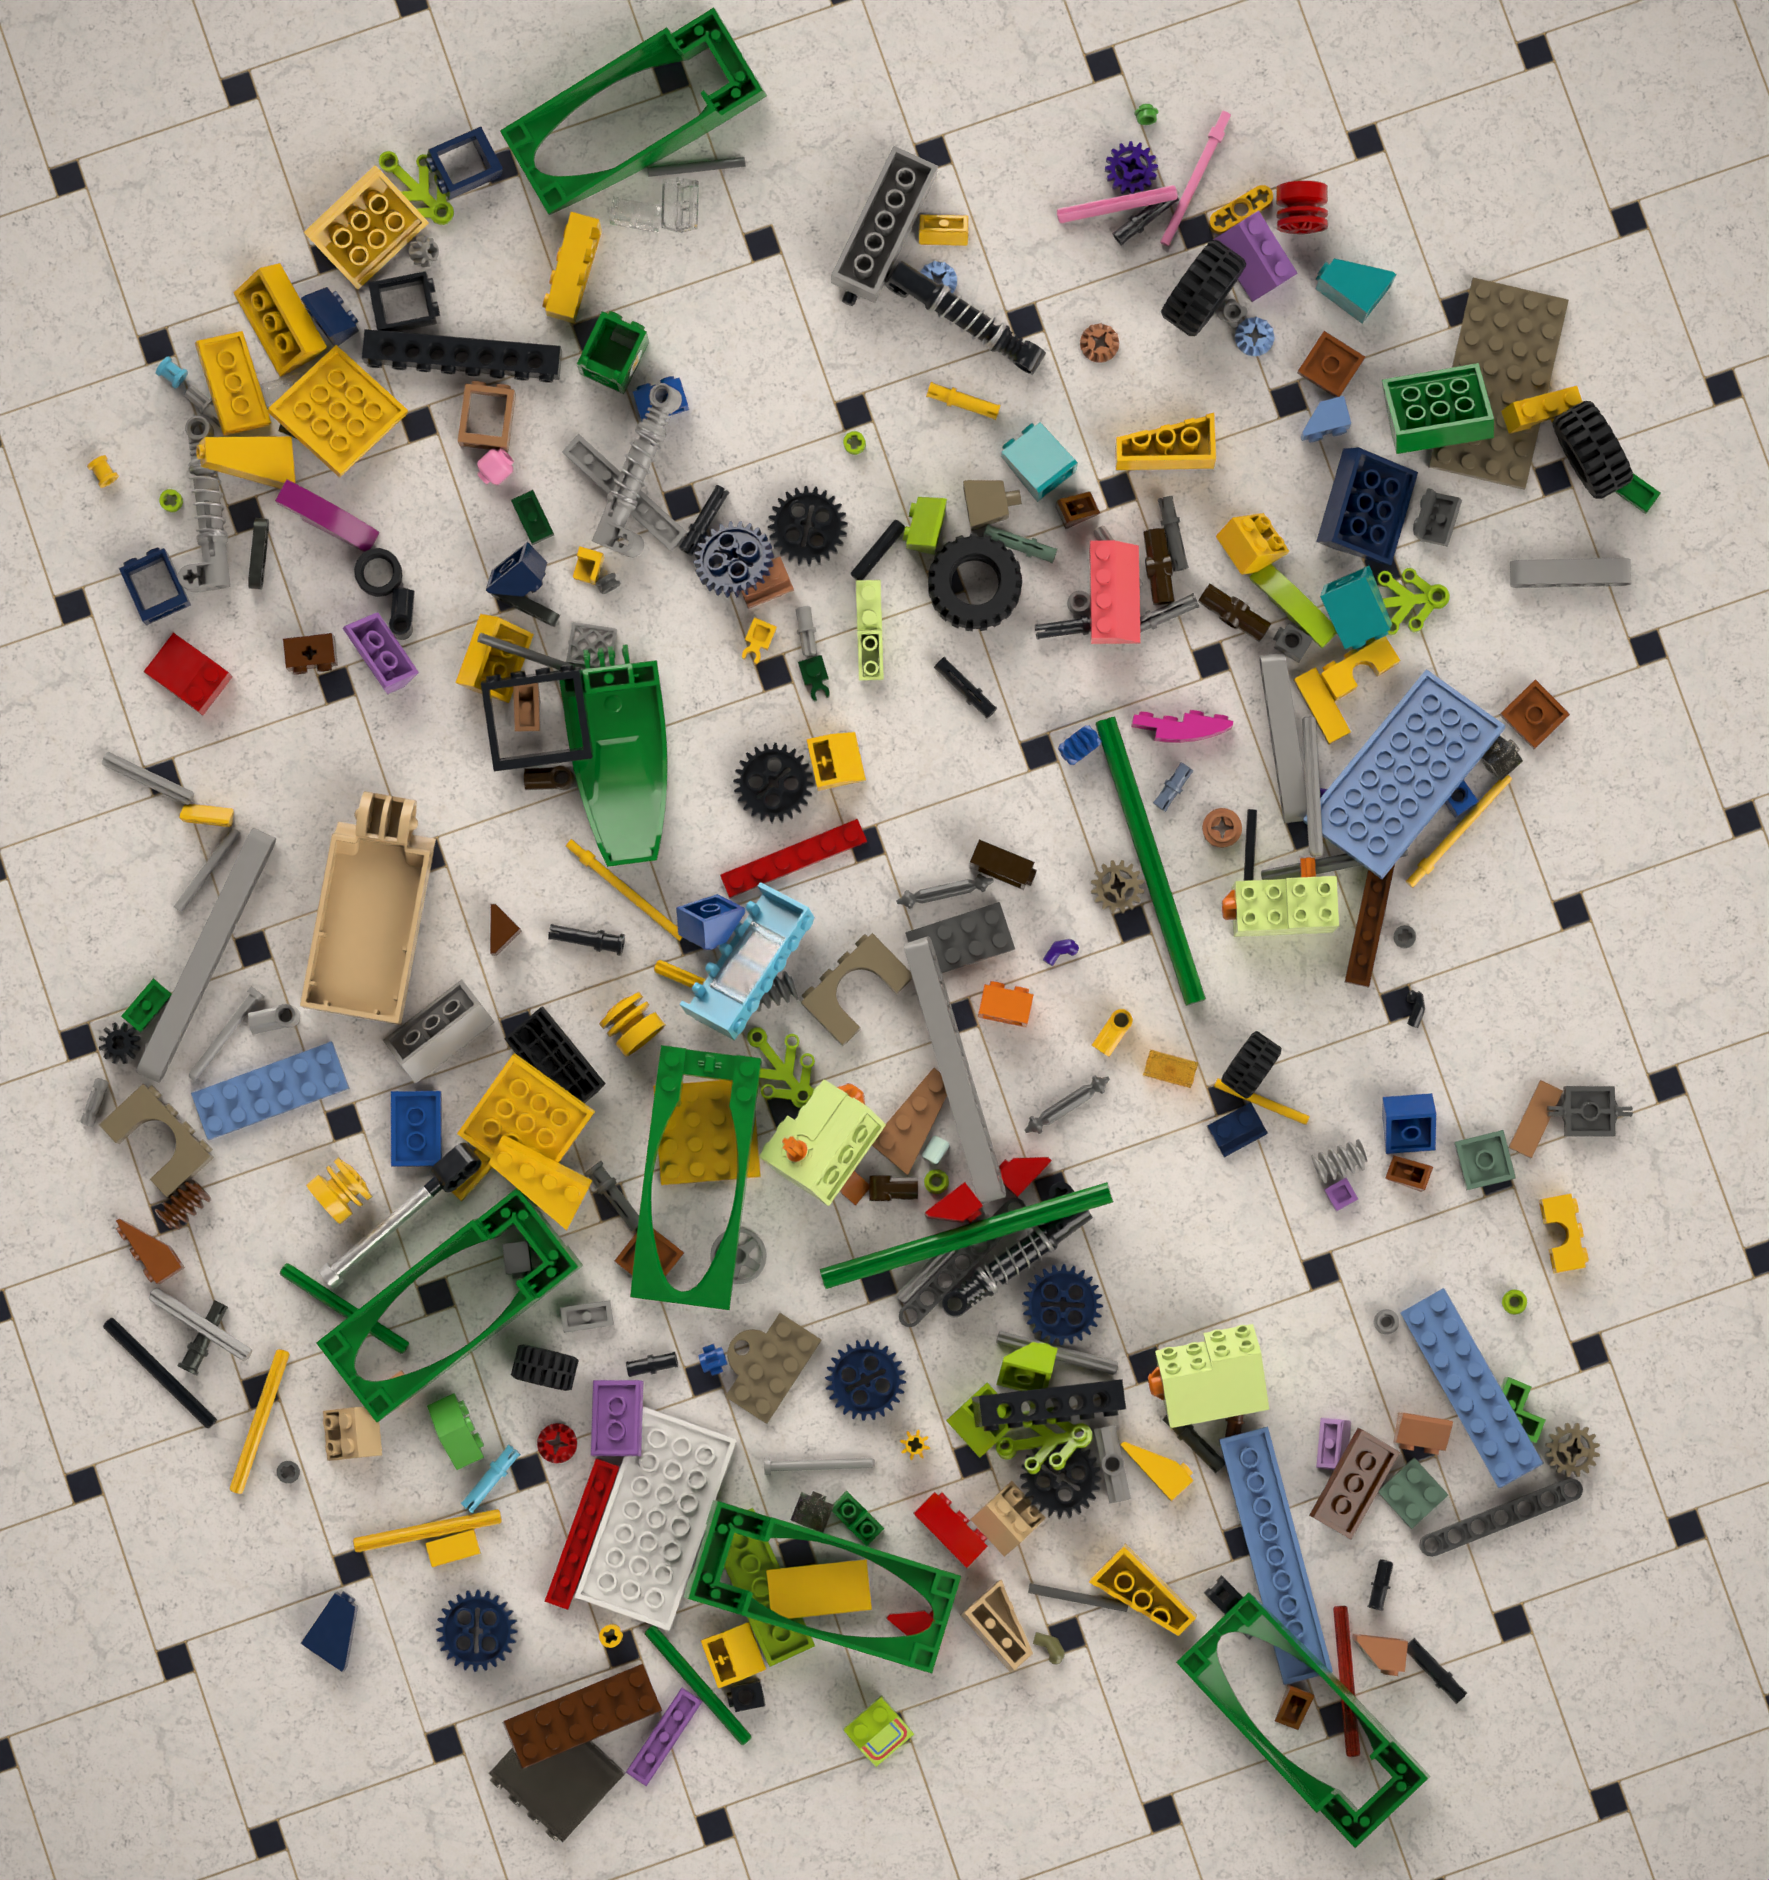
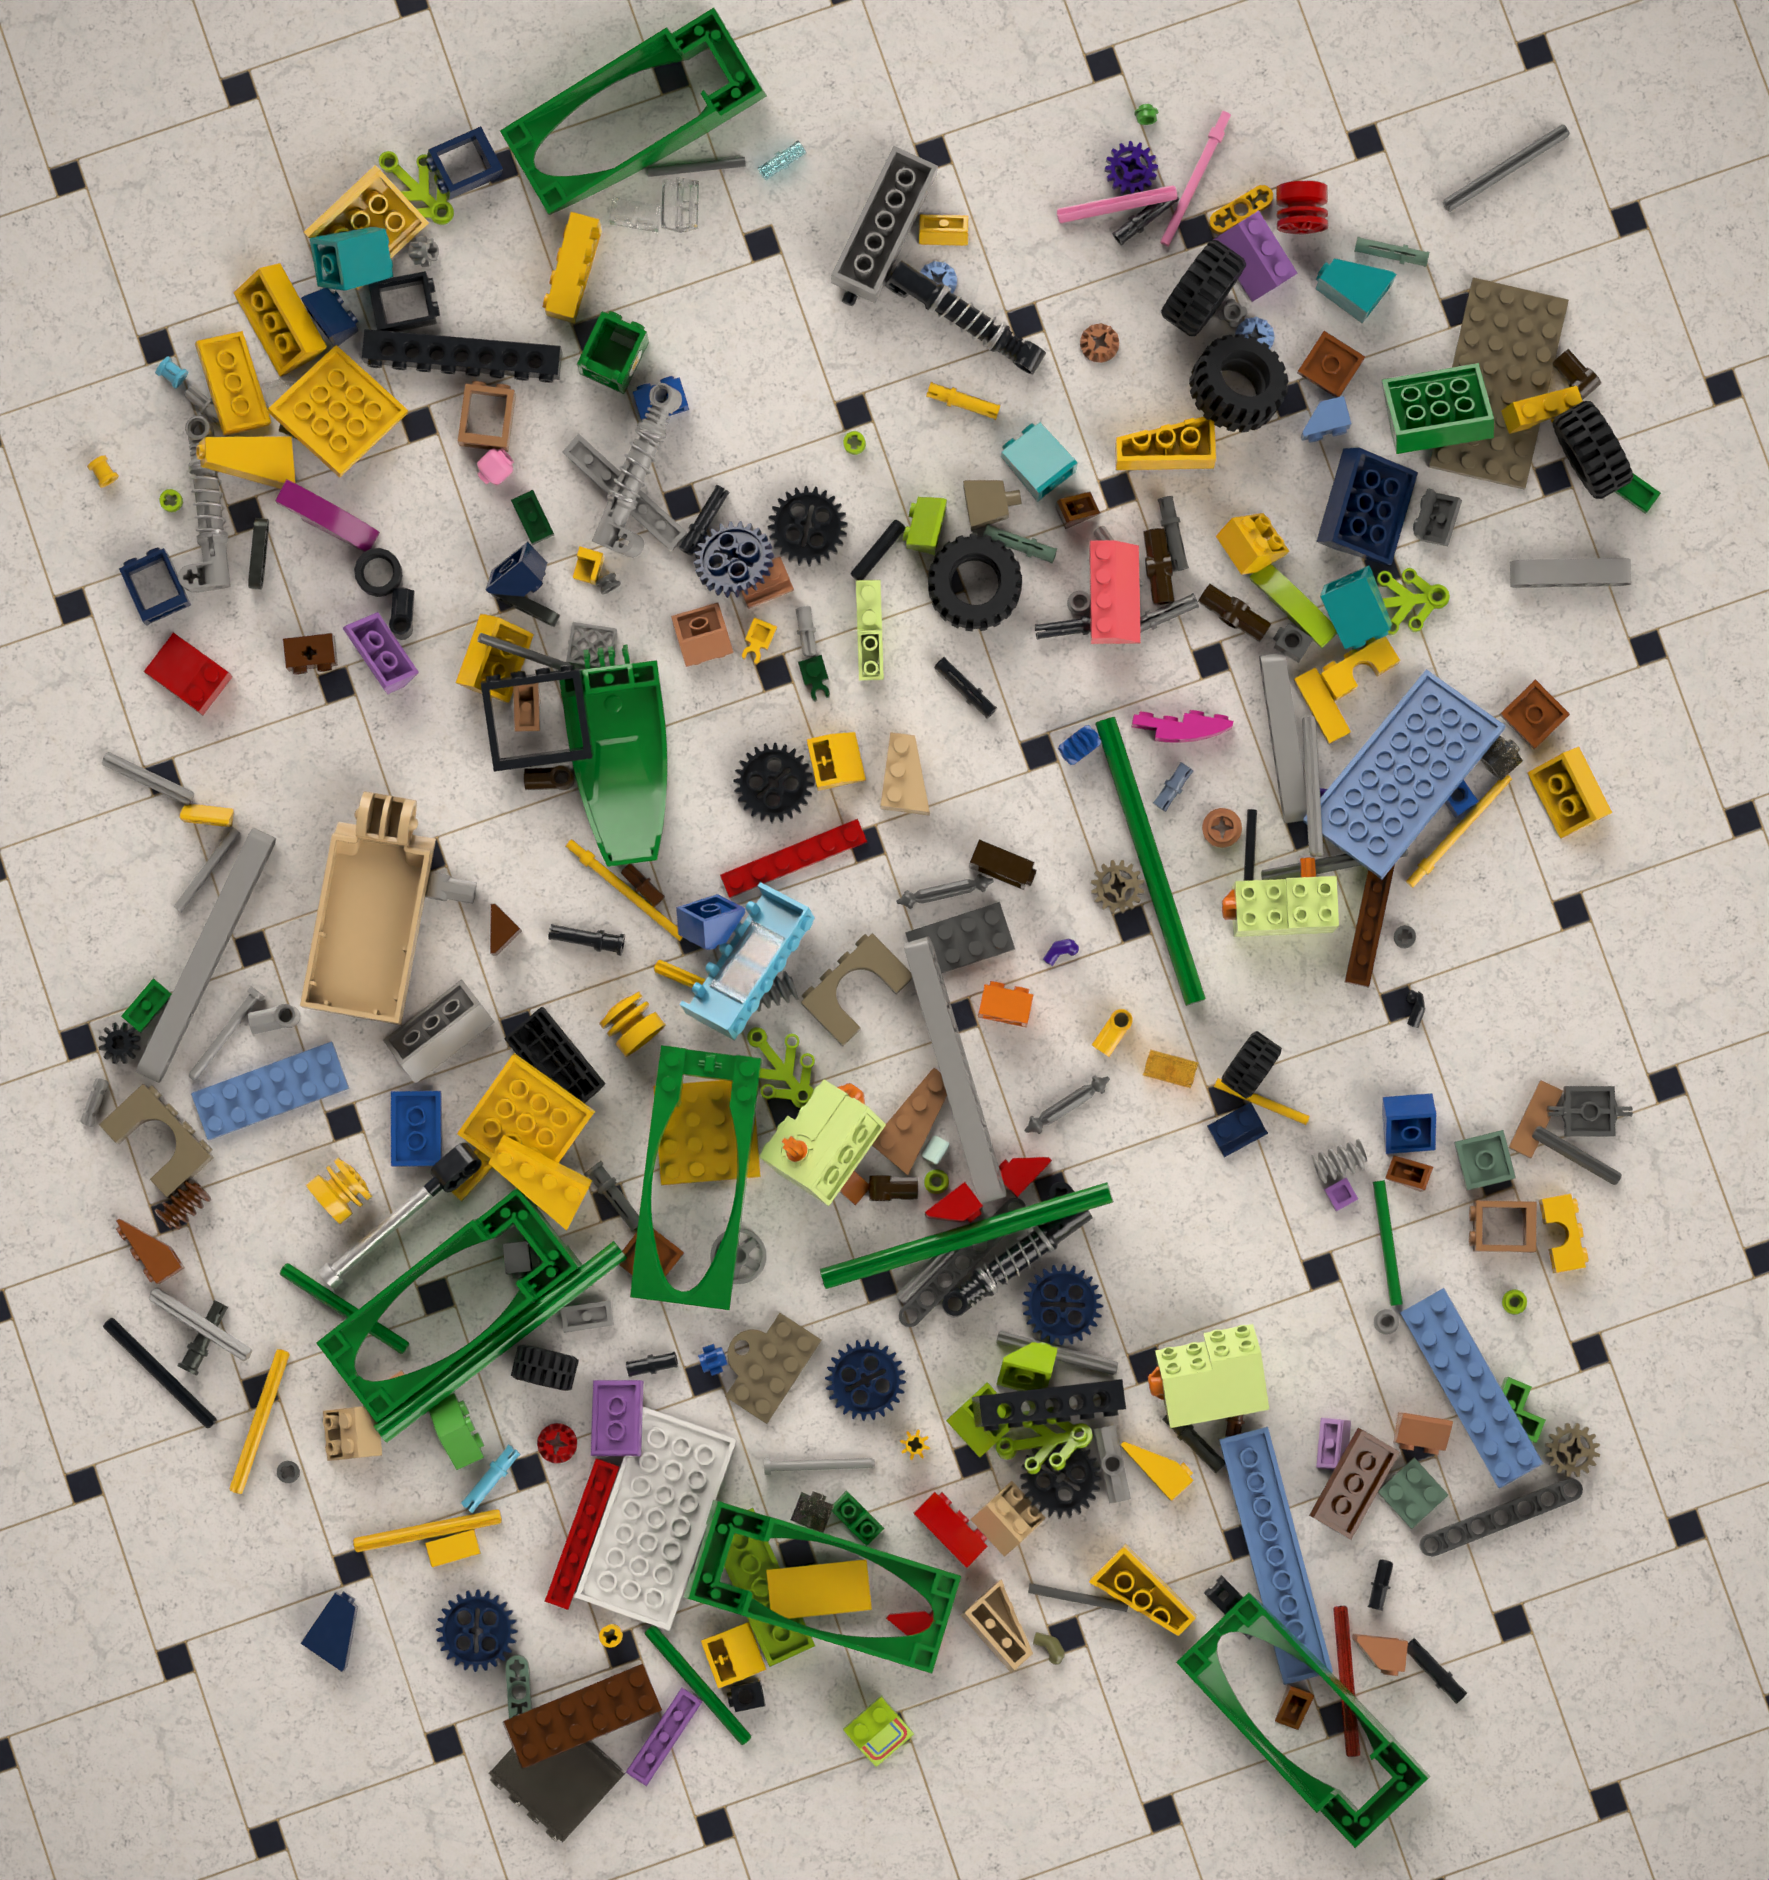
none -> teal slope [309,227,393,291]
none -> green axle [374,1241,627,1443]
none -> light grey piece [425,872,477,904]
none -> sand green beam [506,1655,532,1718]
none -> reddish brown axle [621,864,665,907]
none -> nougat slope [671,602,733,667]
none -> clear light blue pin [757,140,807,181]
none -> tan wedge [880,732,930,816]
none -> black tyre [1189,334,1289,433]
none -> sand green pin [1354,237,1430,267]
none -> green piece [1373,1180,1403,1306]
none -> dark grey axle [1443,124,1570,212]
none -> medium nougat window [1469,1201,1537,1253]
none -> yellow slope [1527,747,1612,839]
none -> dark grey axle [1532,1126,1622,1185]
none -> dark brown piece [1552,349,1601,400]

